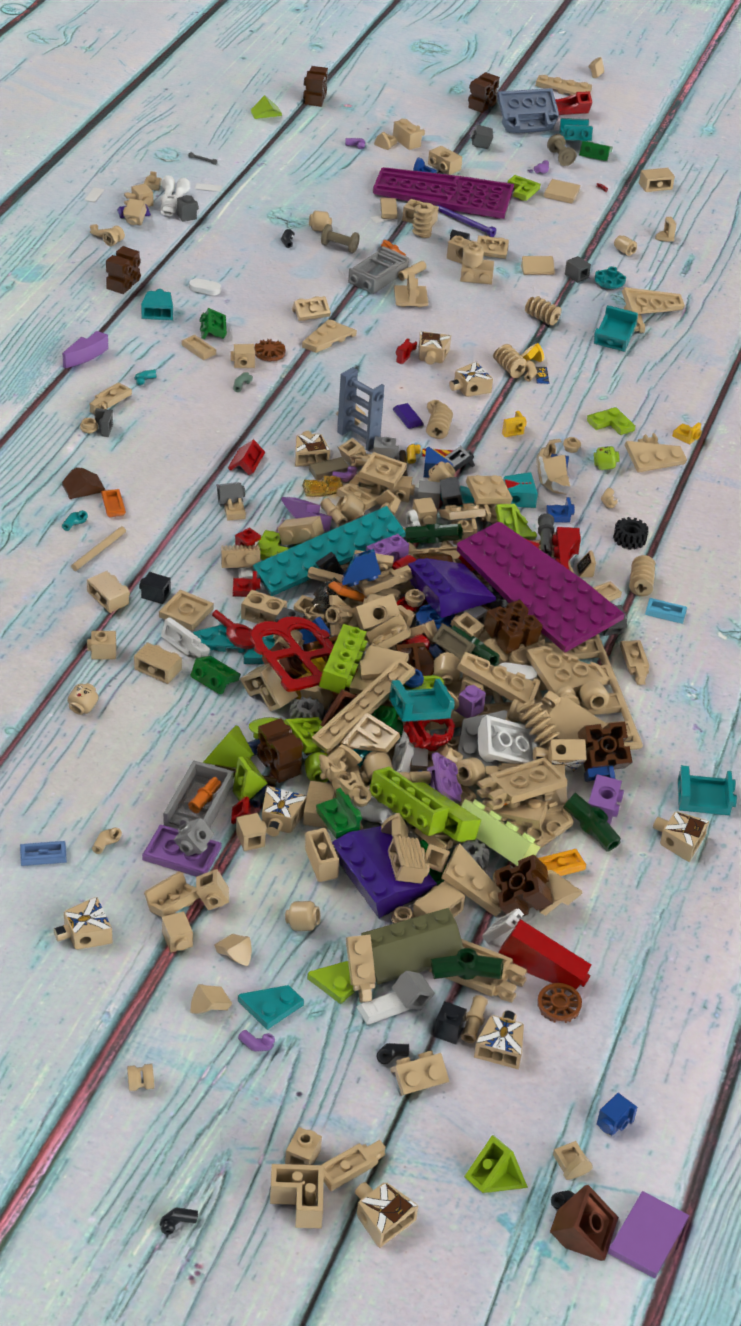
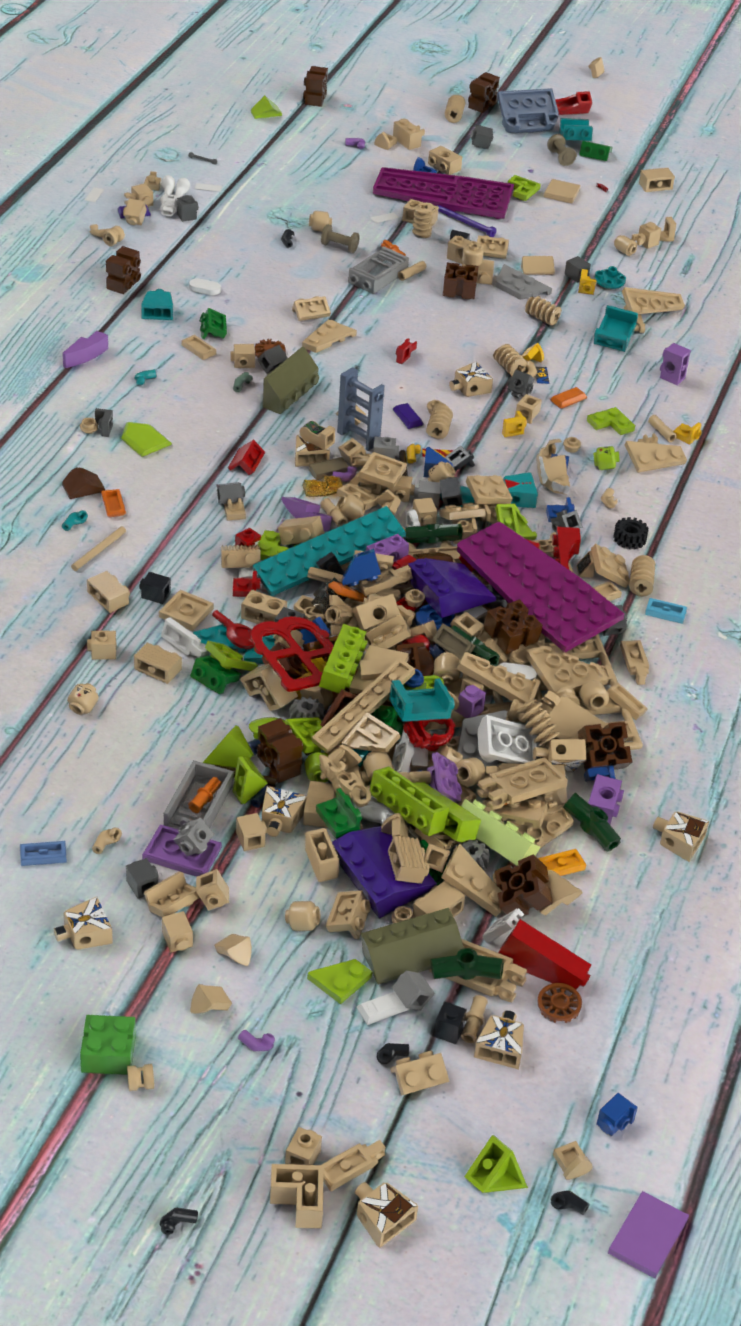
tan hinge [89,382,132,415] -> none
red slope [231,796,251,825] -> none
teal wing [238,985,304,1030] -> none
tan hinge [346,935,376,1002] -> none
tan slope [380,198,397,219] -> none
tan bracket [394,272,428,307] -> none
tan torso [418,331,451,365] -> none
medium lavender arm [534,160,549,174] -> none
tan wing [535,75,592,95] -> none
dark grey pin [538,513,555,557] -> none
copper slope [550,1185,619,1261] -> none
teal panel [677,765,737,816] -> none
none -> bright green piece [80,1015,136,1075]
none -> lime tile [121,422,172,457]
none -> dark grey brick [126,858,159,899]
none -> lime wing [205,641,258,671]
none -> dark grey brick [257,345,288,374]
none -> olive slope [263,347,319,414]
none -> tan leg [299,421,335,450]
none -> tan bracket [326,890,371,939]
none -> reddish brown brick [443,262,479,300]
none -> tan piece [445,95,465,123]
none -> light grey wing [496,264,552,300]
none -> dark grey brick [507,370,534,399]
none -> tan brick [516,394,542,424]
none -> orange tile [550,387,587,409]
none -> dark grey brick [550,510,583,532]
none -> yellow bracket [578,269,596,295]
none -> tan plate [591,543,630,588]
none -> tan tile [607,683,648,720]
none -> tan brick [632,222,661,249]
none -> tan piece [648,415,677,442]
none -> medium lavender brick [660,343,691,385]

